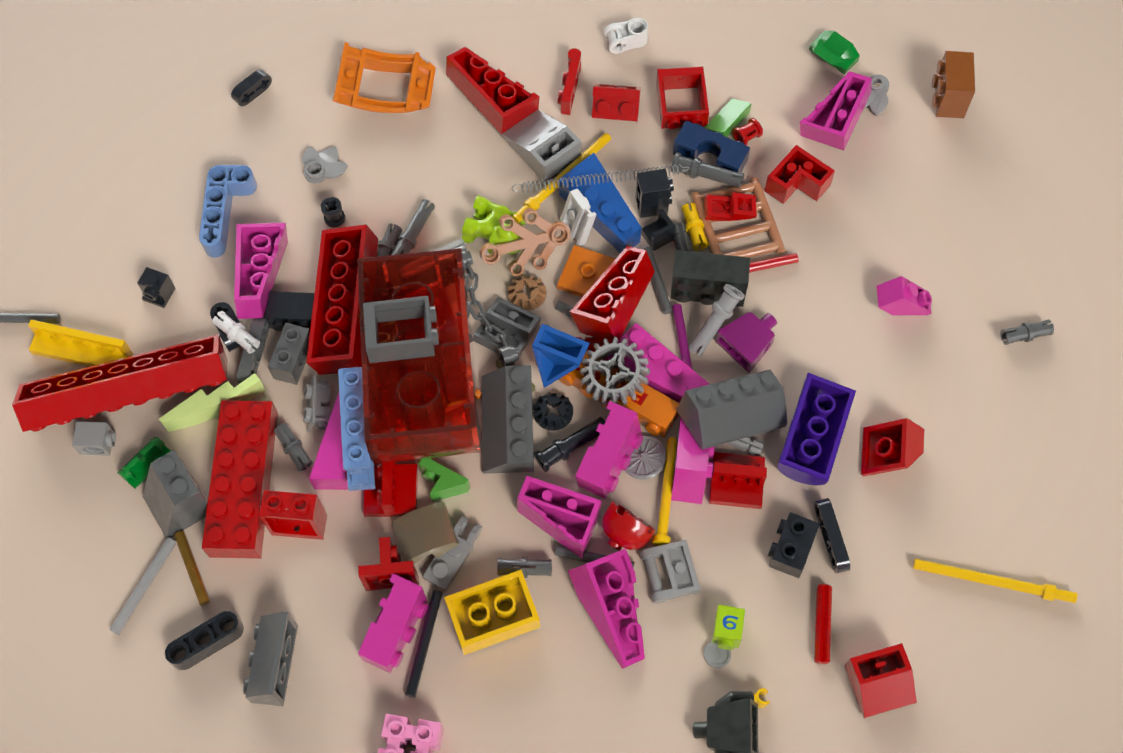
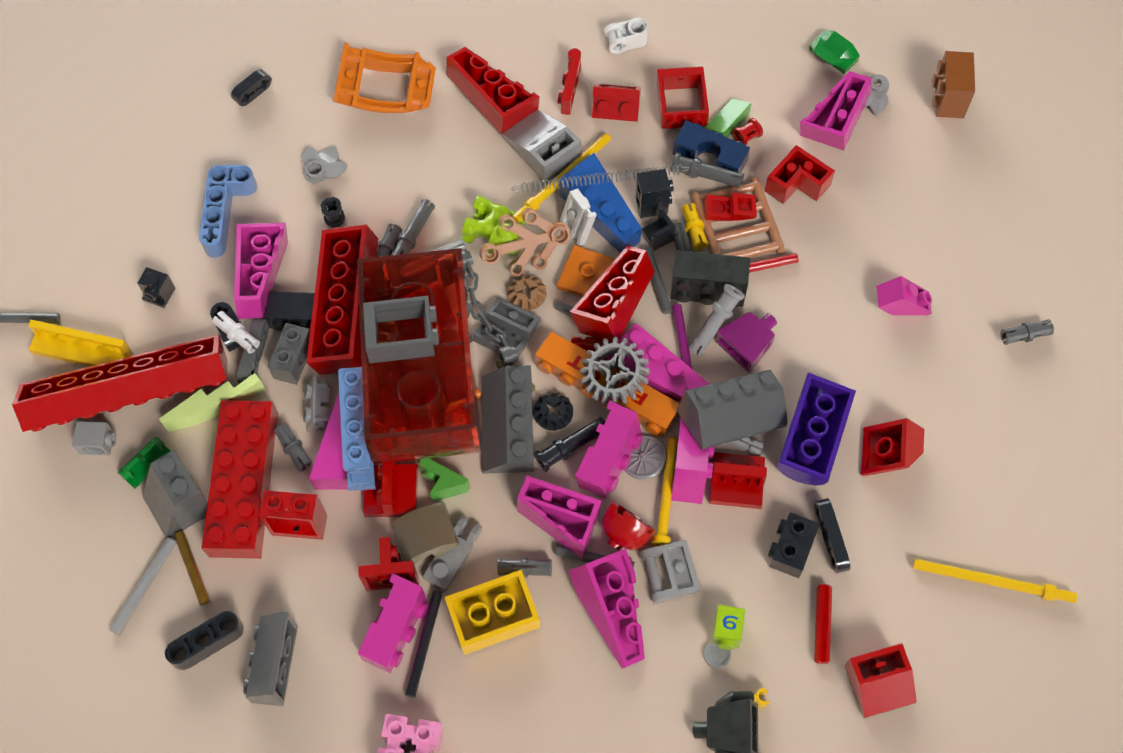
blue slope [532,324,589,388] -> none

